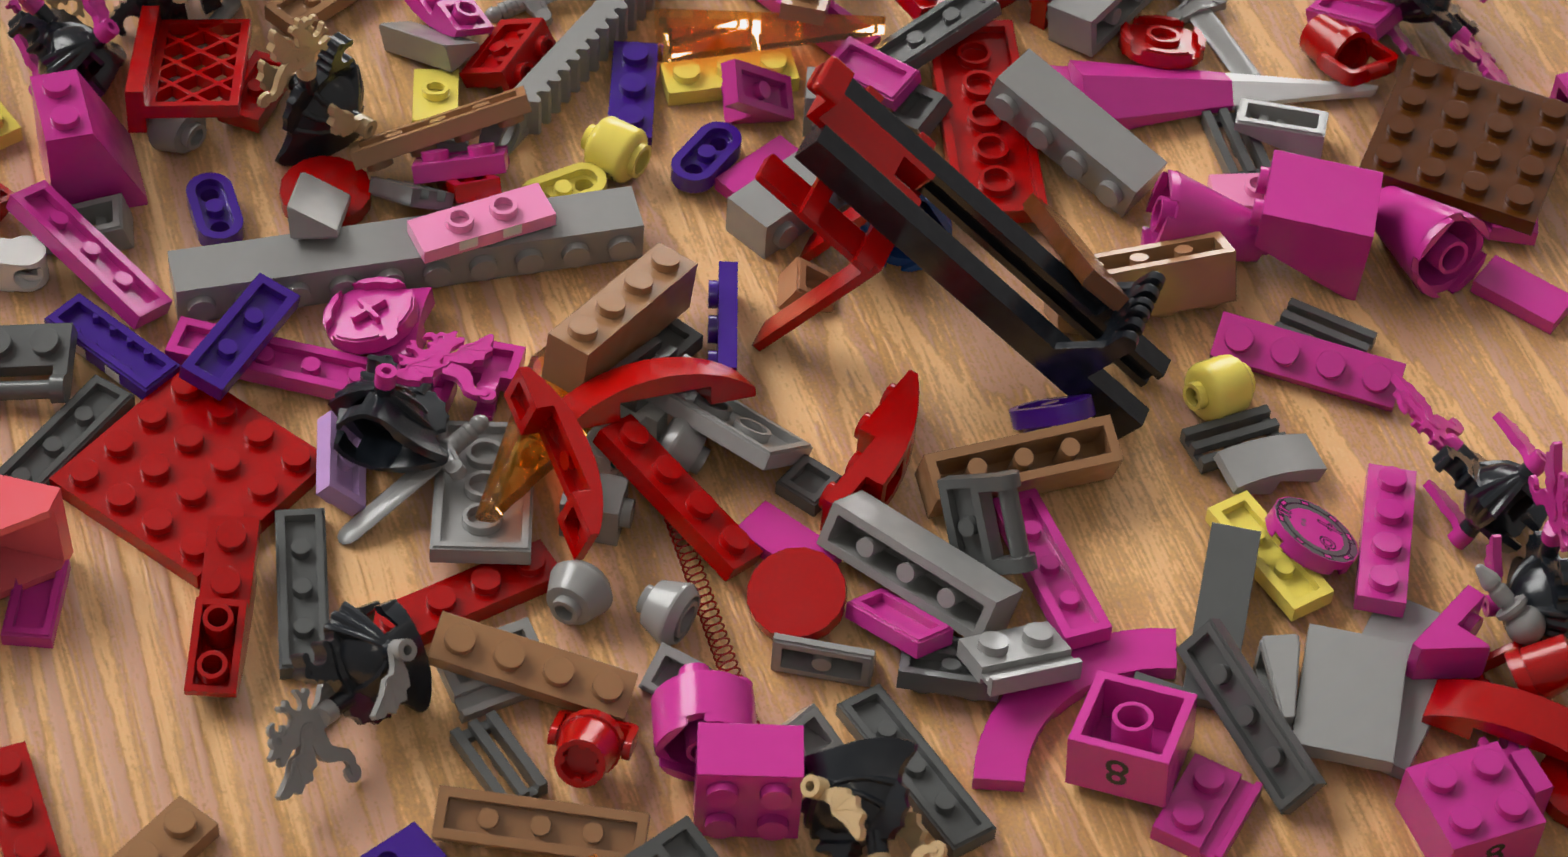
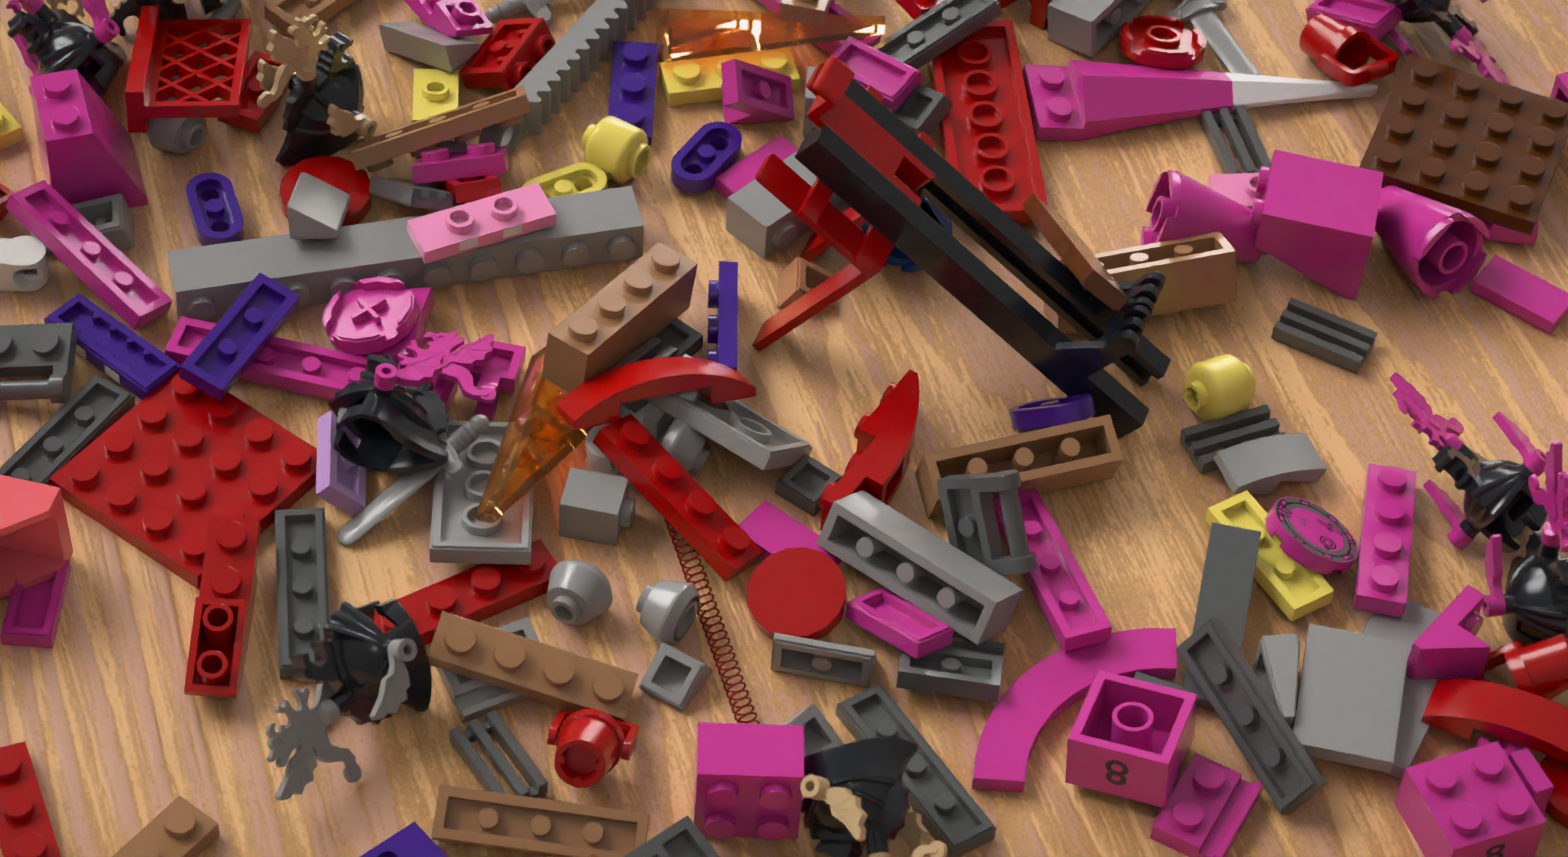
red slope [504,366,603,560] -> none
dark pink brick [651,662,757,782] -> none
light grey plate [956,621,1083,697] -> none
light grey brick [985,48,1168,217] -> none
dark pink plate [1210,311,1406,412] -> none
light grey slope [1234,98,1329,159] -> none
light grey bar [1475,564,1546,645] -> none

